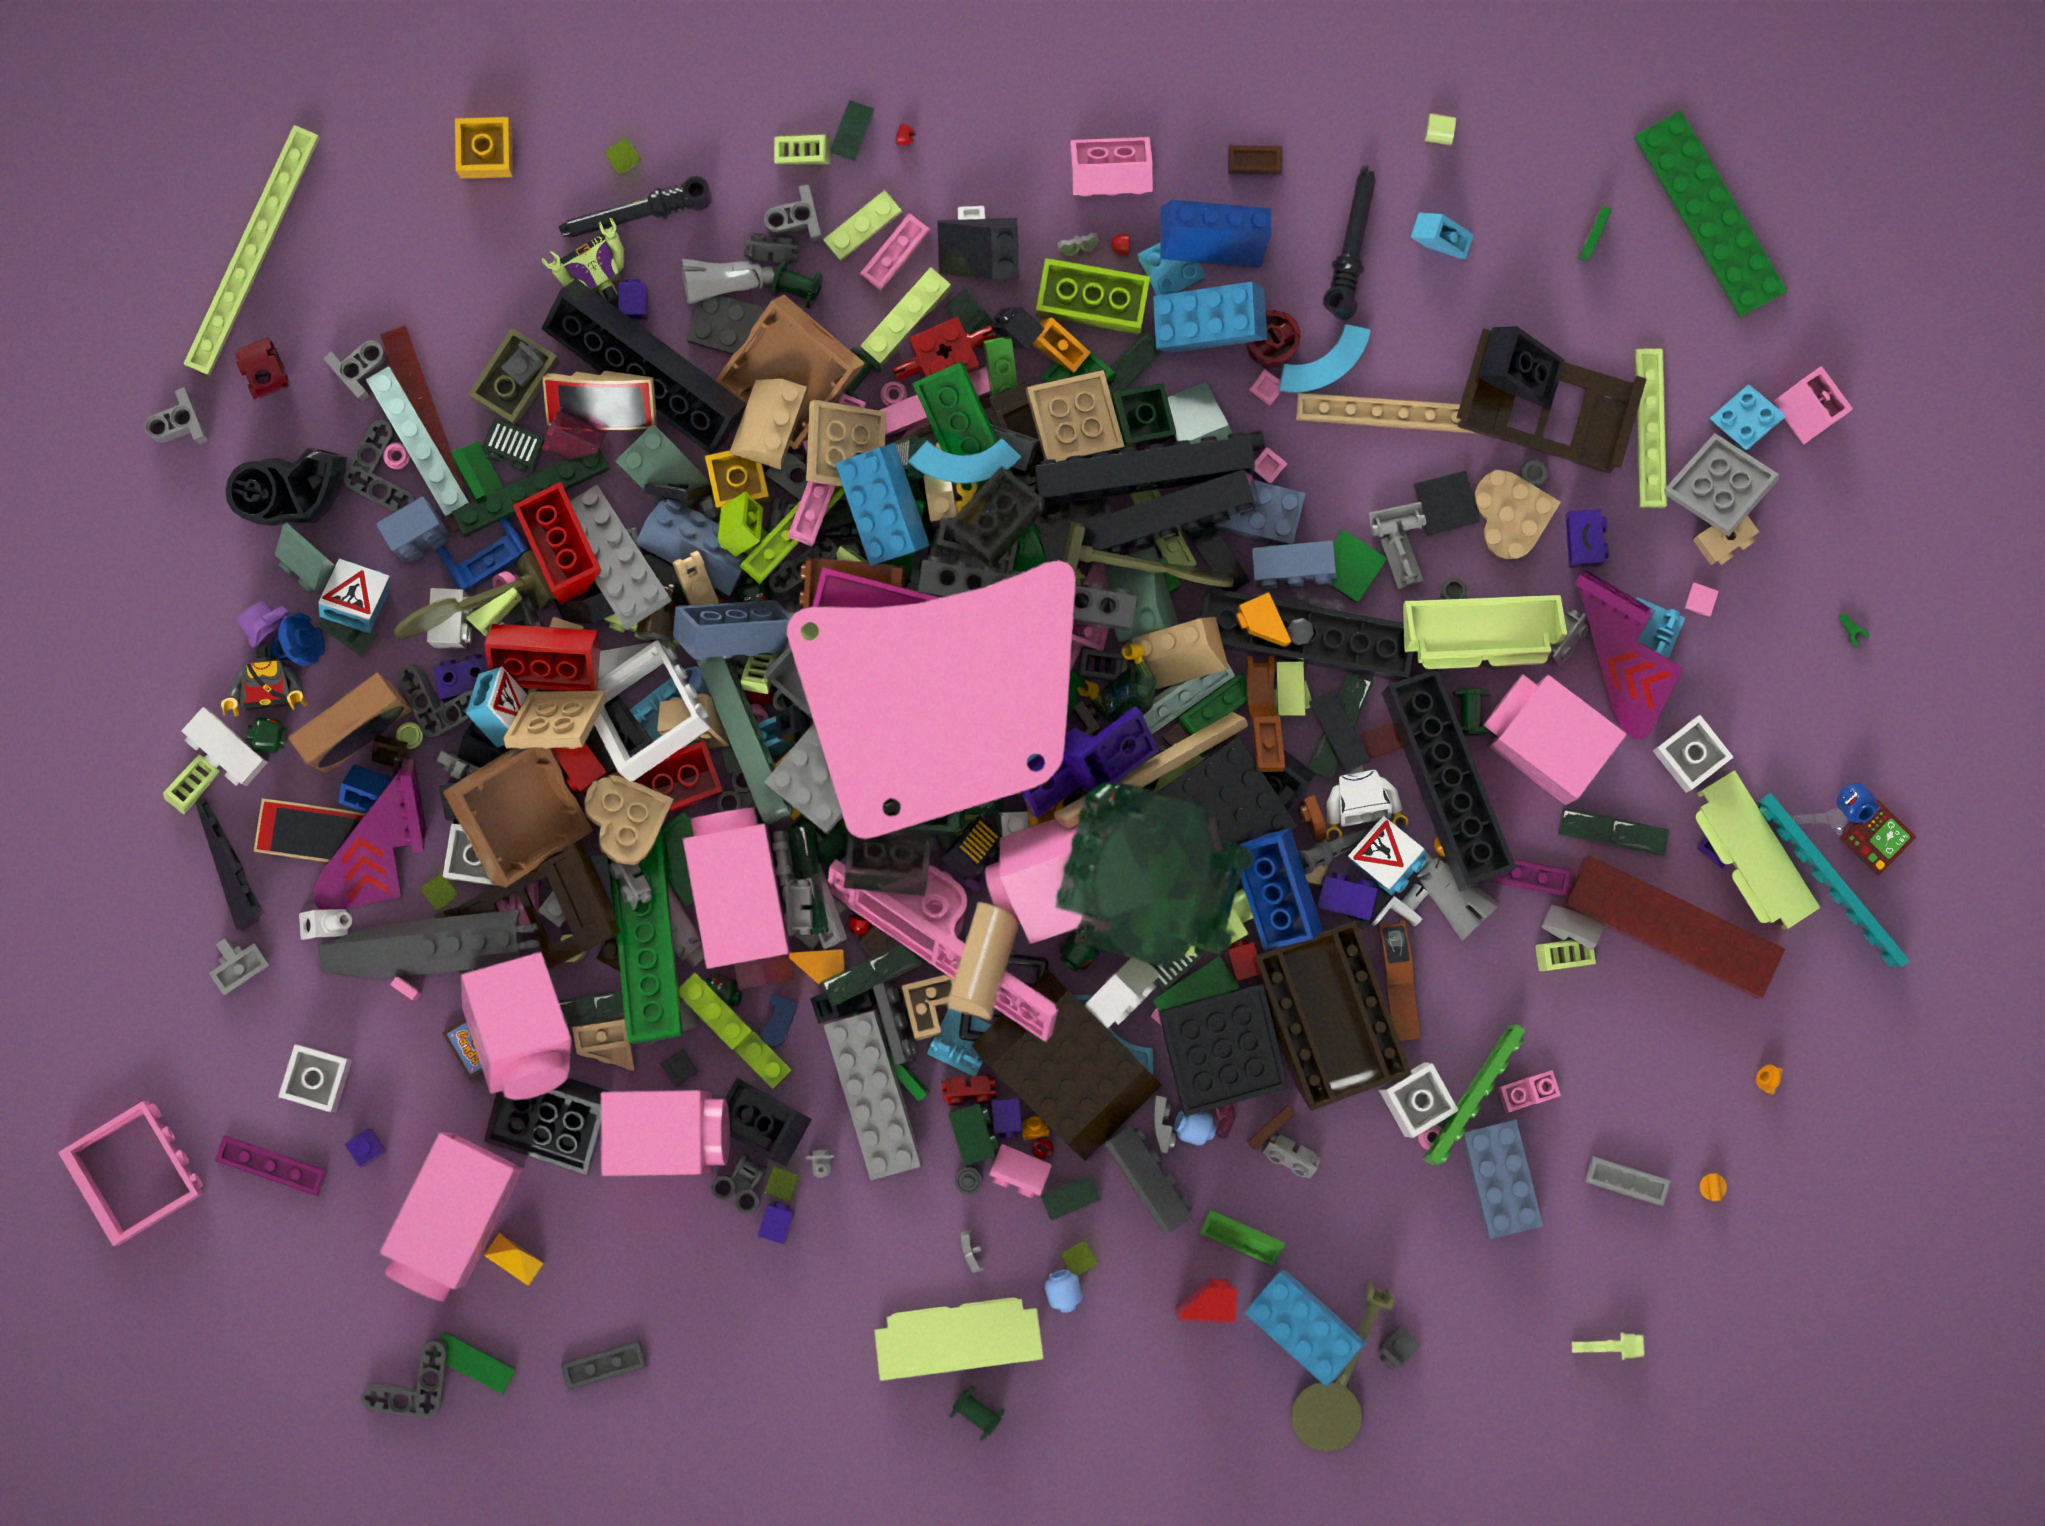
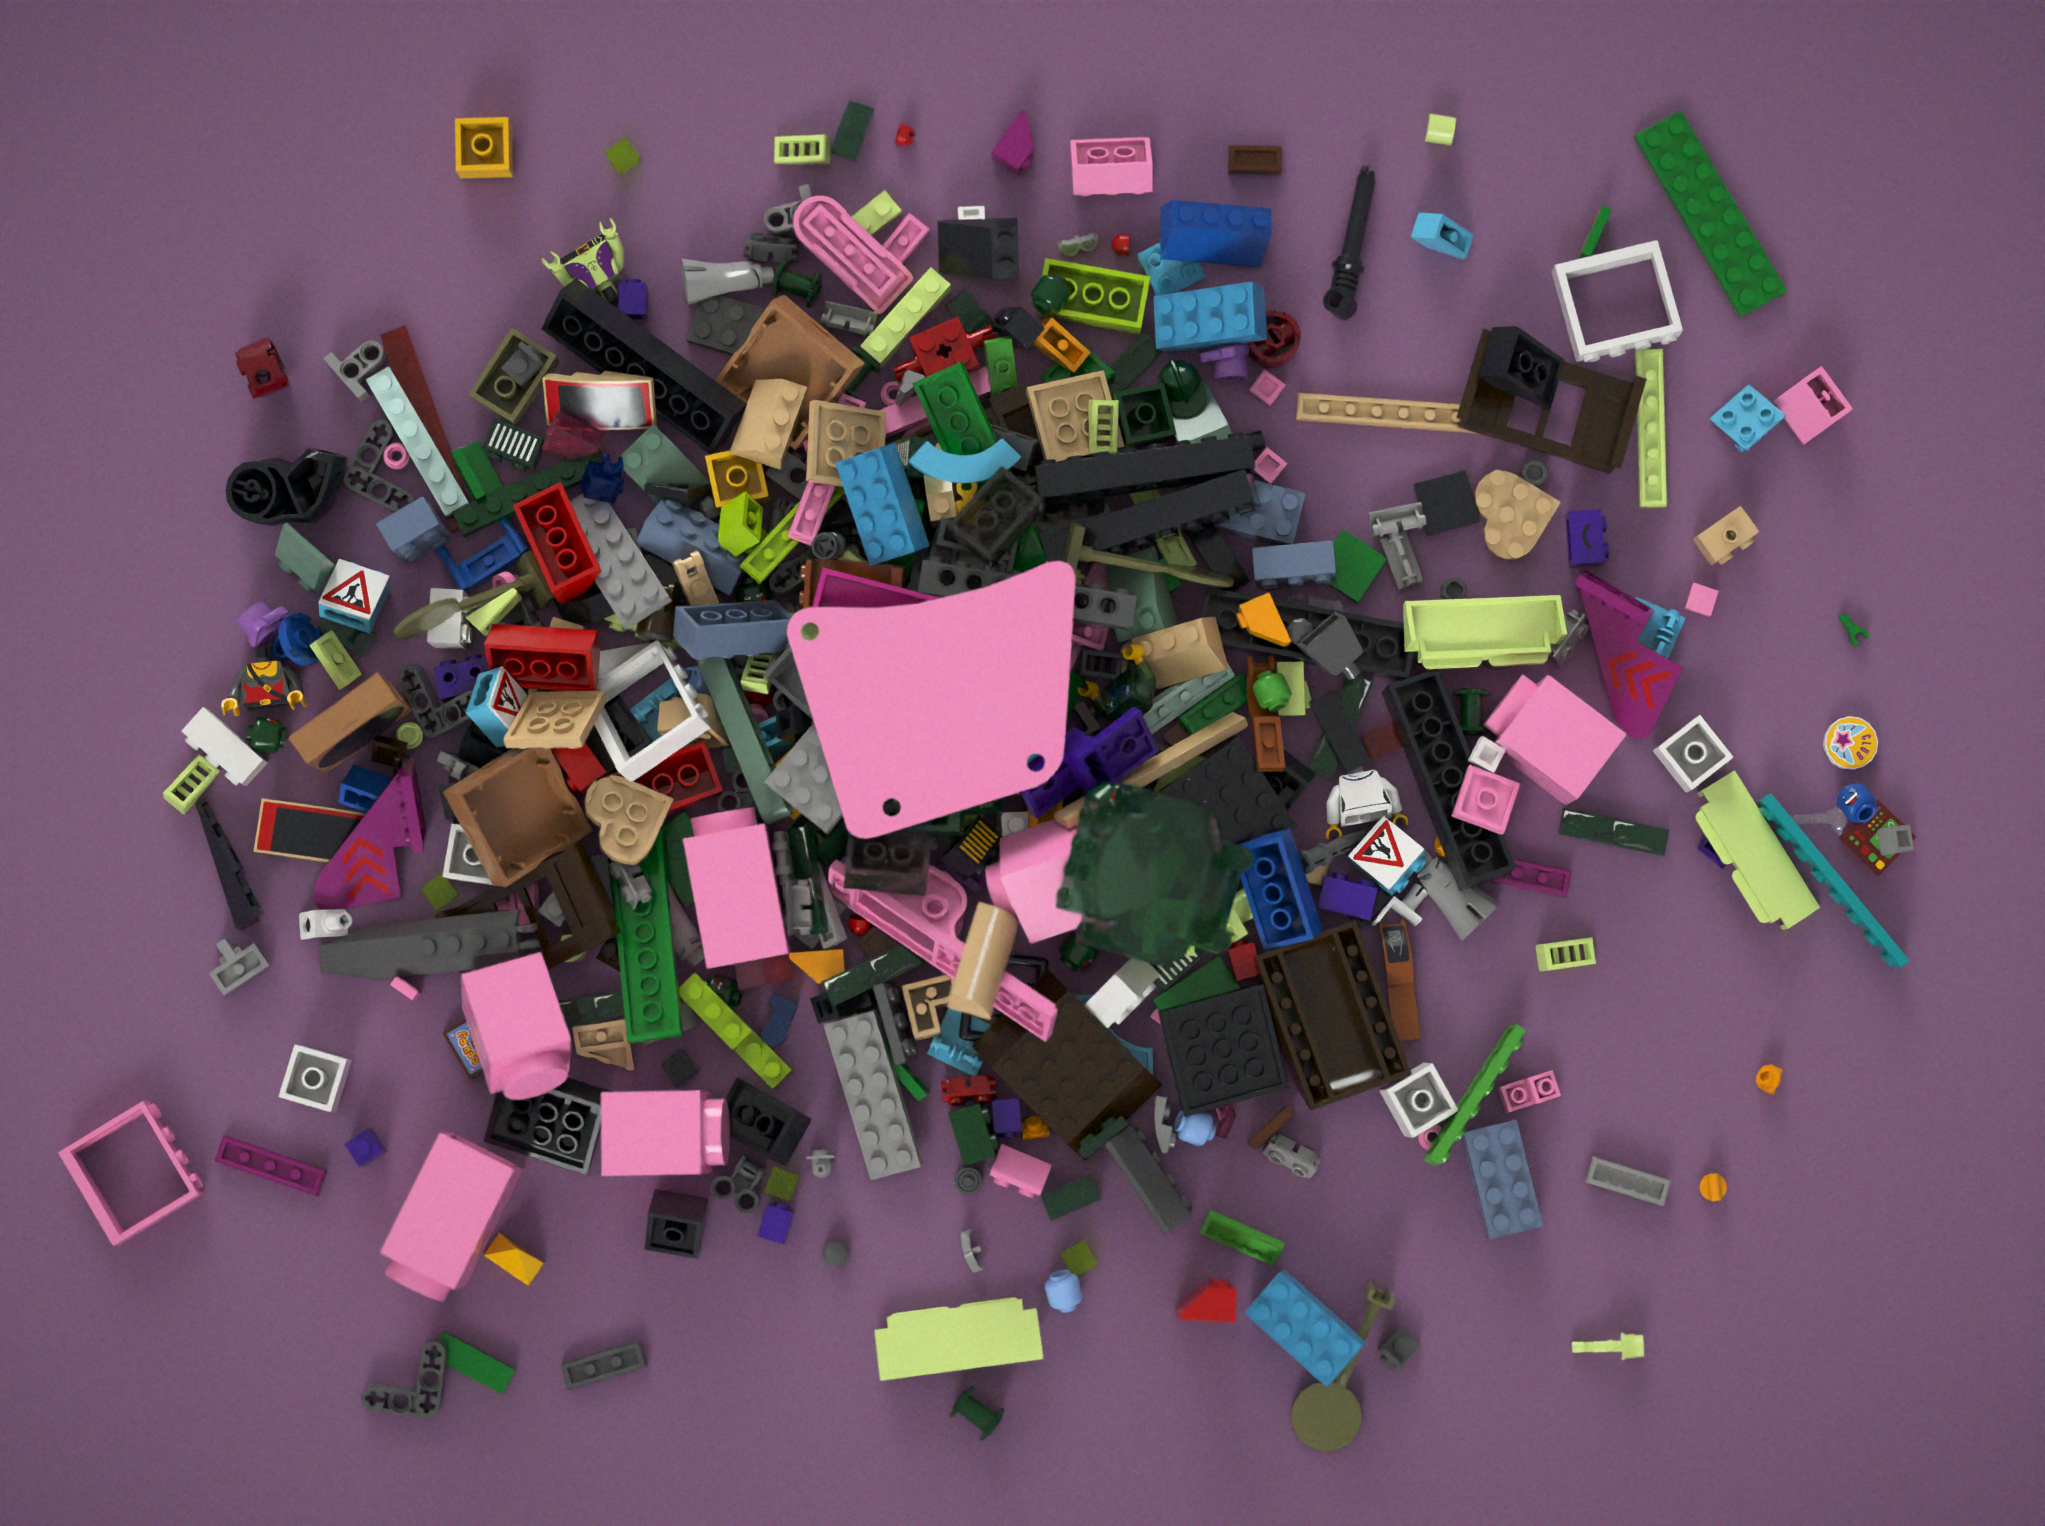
light grey tile [145,387,209,445] -> none
yellowish green plate [184,125,320,376] -> none
black piece [559,176,712,238] -> none
red hinge [1032,1138,1053,1159] -> none
medium azure tile [1278,324,1371,393] -> none
dark orange wing [1298,795,1328,844] -> none
light grey slope [1541,905,1605,950] -> none
clear red brick [1562,855,1785,999] -> none
light grey plate [1664,433,1779,536] -> none
none -> yellowish green plate [309,630,362,690]
none -> clear blue brick [581,454,625,504]
none -> black slope [645,1189,708,1259]
none -> bright pink piece [793,195,913,314]
none -> dark grey wheel [812,532,847,560]
none -> light grey hinge [820,301,878,337]
none -> dark grey tile [822,1240,849,1268]
none -> light grey slope [895,370,925,406]
none -> magenta slope [992,109,1034,176]
none -> dark green head [1031,274,1071,315]
none -> clear green plate [1077,1116,1128,1160]
none -> yellowish green slope [1088,400,1119,454]
none -> dark green piece [1158,358,1207,417]
none -> medium lavender piece [1199,344,1249,383]
none -> bright green head [1252,670,1292,712]
none -> dark grey torso [1297,612,1363,680]
none -> bright pink tile [1452,765,1520,835]
none -> white plate [1468,736,1506,773]
none -> white window [1551,240,1683,362]
none -> tile [1823,716,1878,770]
none -> light grey slope [1877,824,1914,856]

